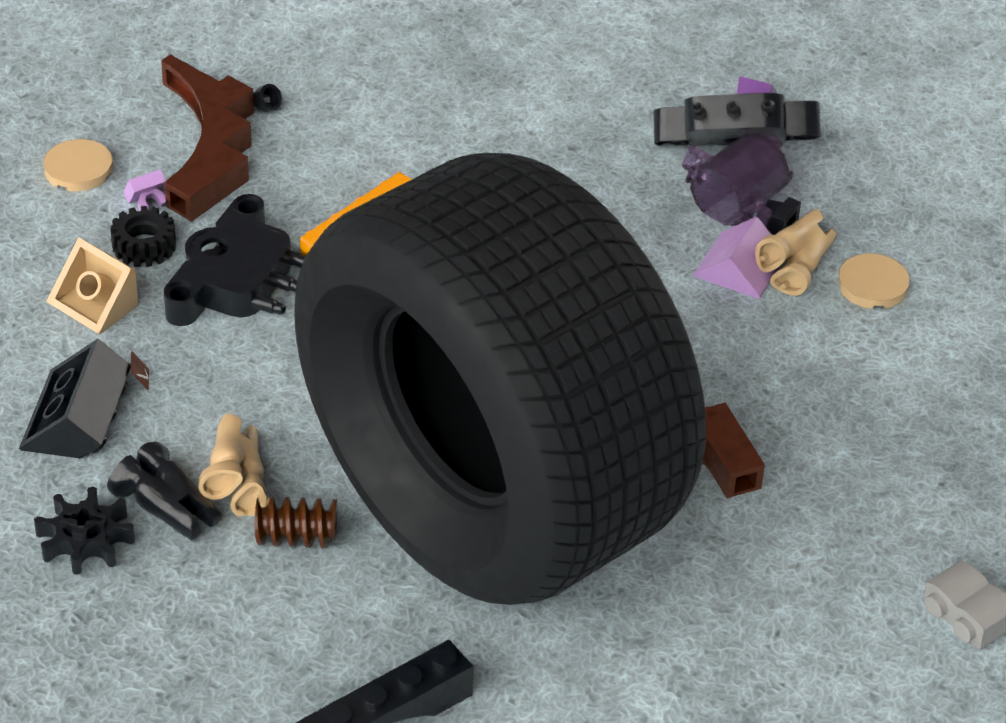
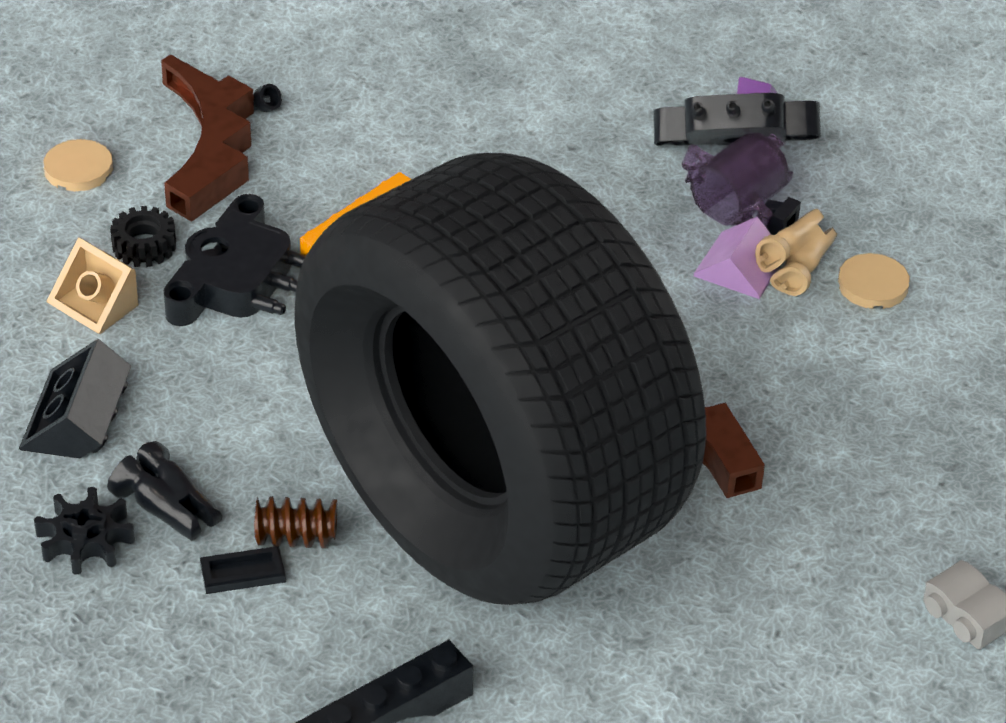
lavender tile [123,169,166,211] -> none
copper sticker [131,351,149,390] -> none
tan piece [198,414,267,516] -> none
none -> black tile [200,546,286,594]

